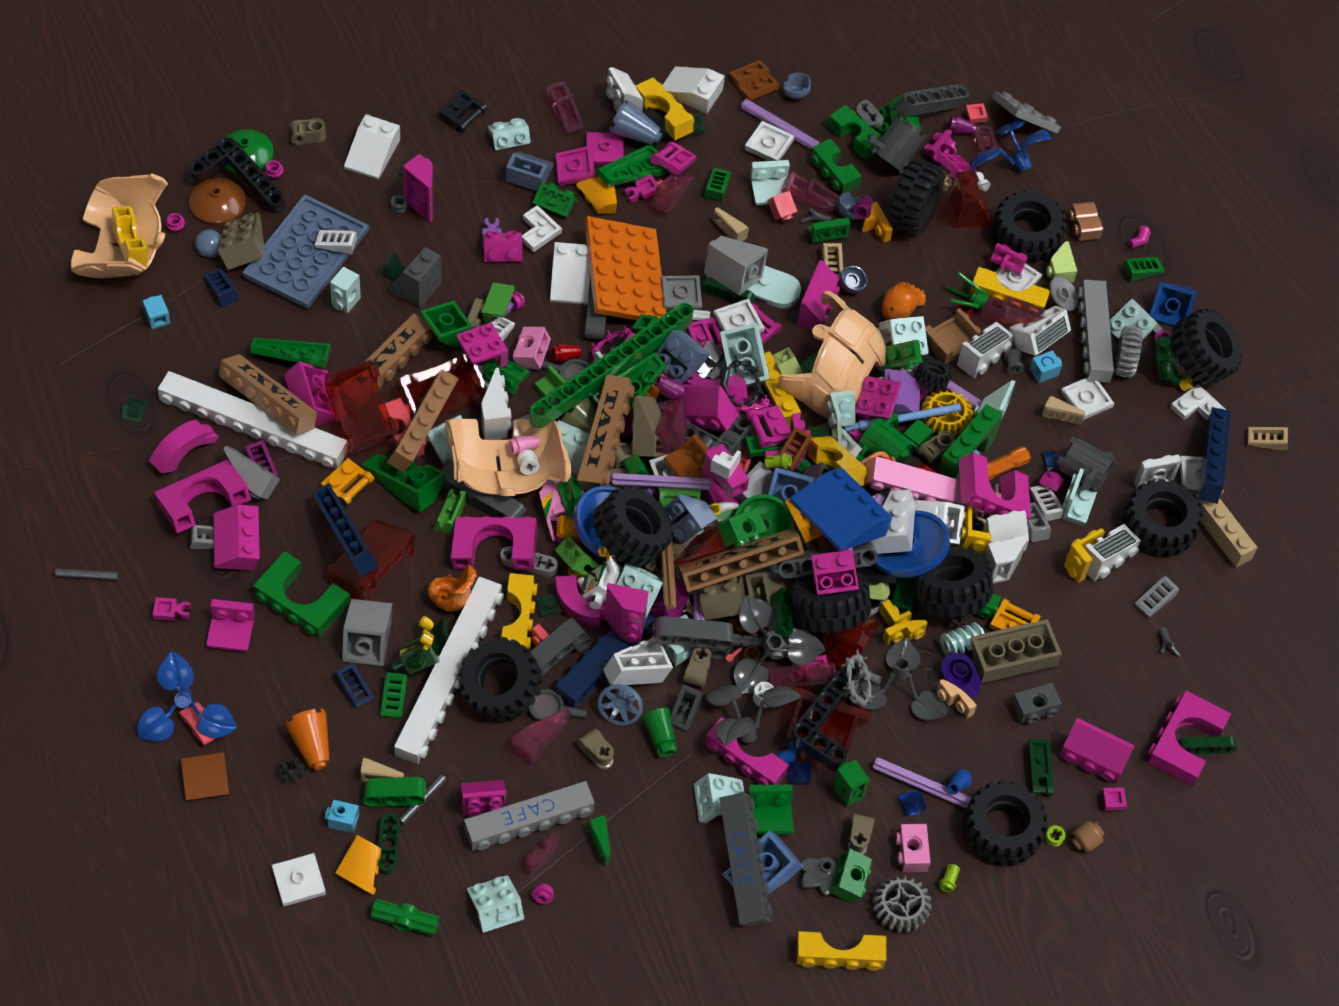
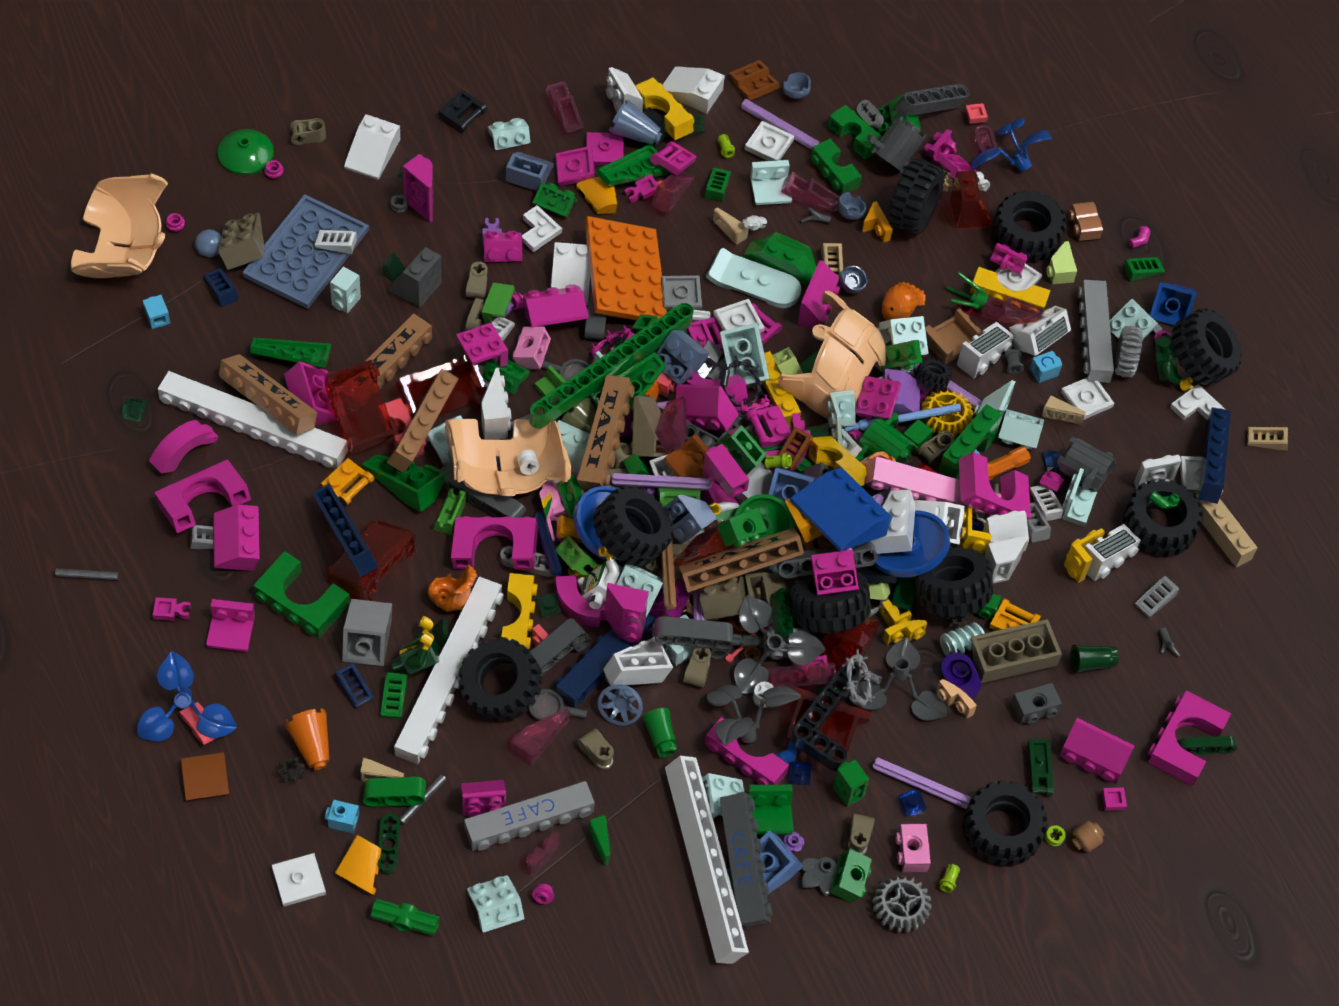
yellow arch [112,206,148,268] -> none
dark orange dish [189,178,246,225] -> none
black beam [190,137,286,213] -> none
light grey slope [224,446,280,500] -> none
magenta slope [244,440,278,477] -> none
green slope [420,301,473,348] -> none
bright pink cone [509,435,540,456] -> none
red cone [551,344,581,363] -> none
magenta cone [654,375,685,400] -> none
dark grey slope [670,685,703,731] -> none
dark green beam [701,277,756,304] -> none
light grey slope [704,236,768,295] -> none
white panel [710,450,741,480] -> none
coral brick [767,191,797,222] -> none
yellow arch [796,931,886,971] -> none
green bracket [808,218,851,243] -> none
magenta cone [853,196,873,219] -> none
blue cone [947,769,972,795] -> none
magenta cone [948,115,976,134] -> none
light grey plate [992,91,1061,133] -> none
light grey dish [1050,276,1078,311] -> none
none -> dark tan piece [466,262,488,299]
none -> dark pink slope [523,284,589,327]
none -> dark blue axle [533,512,562,576]
none -> white brick [665,756,749,964]
none -> lime pin [717,134,735,158]
none -> green brick [718,425,767,473]
none -> white axle [742,215,767,230]
none -> green wedge [742,232,817,286]
none -> medium lavender plate [783,832,804,853]
none -> light aqua slope [998,409,1044,450]
none -> dark green plant [1070,644,1119,673]
none -> green arm [1148,491,1180,509]

